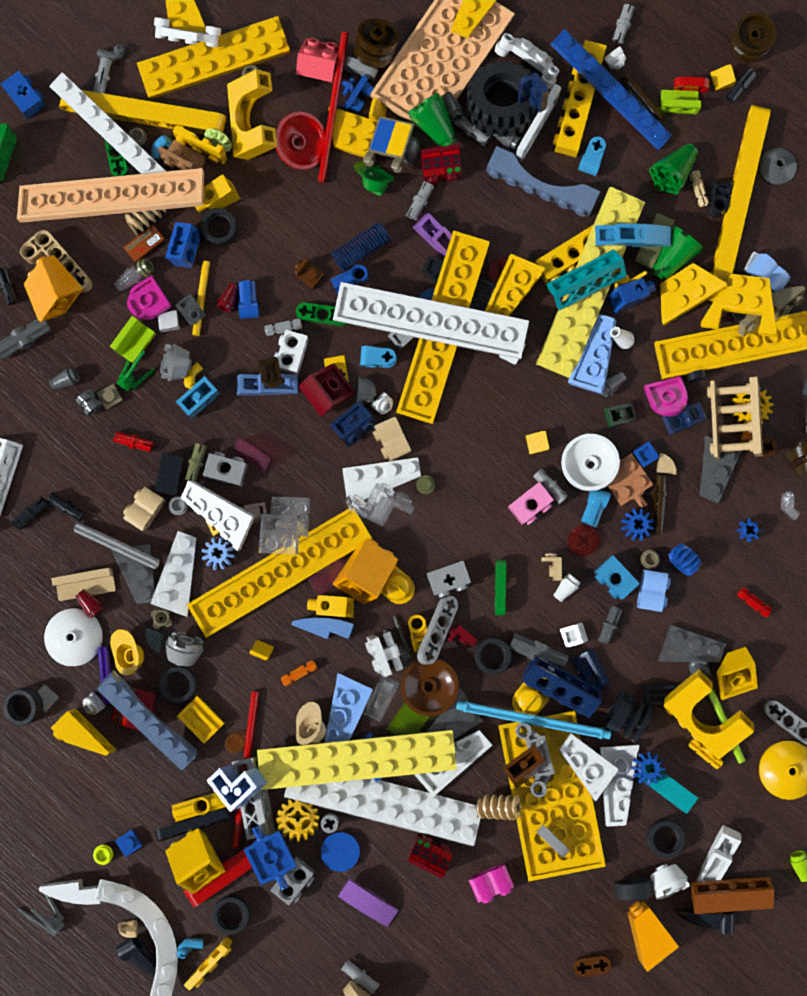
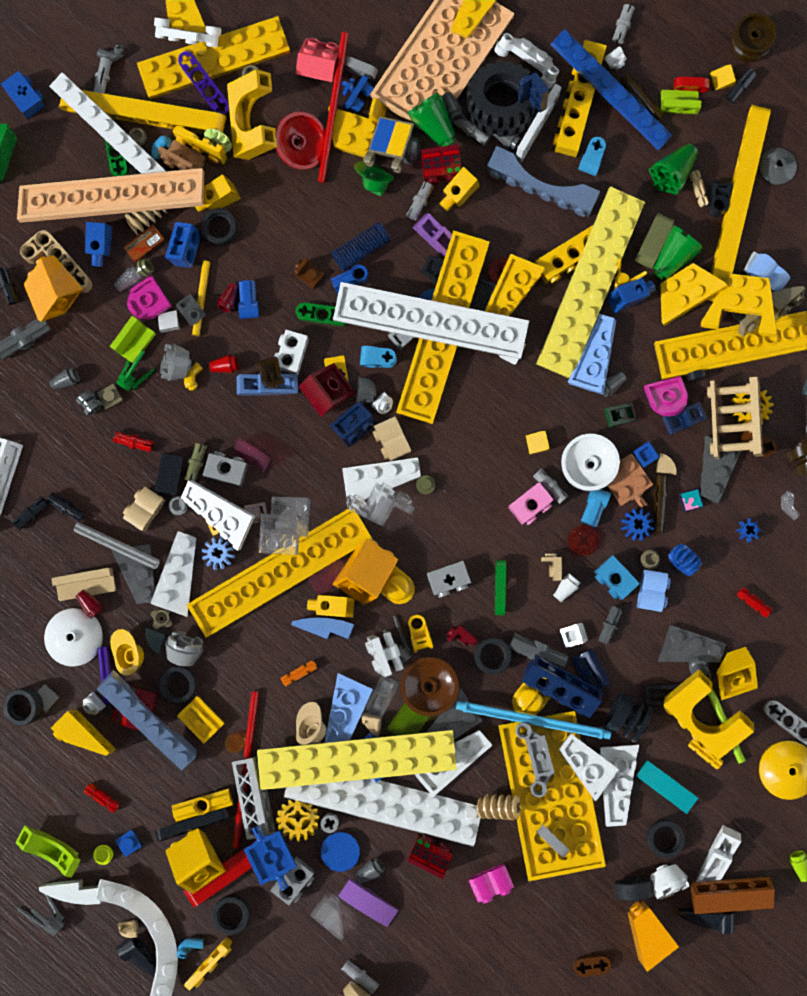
dark azure brick [176,376,220,419] -> none
medium blue brick [207,765,267,812] -> none
yellow slope [249,640,274,661] -> none
light grey axle [265,318,302,336] -> none
dark brown wheel [354,18,399,68] -> none
light grey beam [417,596,458,665] -> none
reddish brown slope [502,745,546,788] -> none
teal fence [547,249,627,311] -> none
dark azure slope [595,223,671,247] -> none
white cone [610,327,635,349] -> none
blue gear [631,751,666,785] -> none
none -> lime arch [15,825,80,878]
none -> red axle [84,783,120,813]
none -> blue torso [85,222,113,267]
none -> dark purple beam [178,51,230,116]
none -> red cone [209,354,239,373]
none -> clear slope [310,893,344,941]
none -> dark grey cone [355,858,385,884]
none -> tan tile [361,713,382,737]
none -> yellow torso [439,167,480,211]
none -> tile [679,489,704,512]

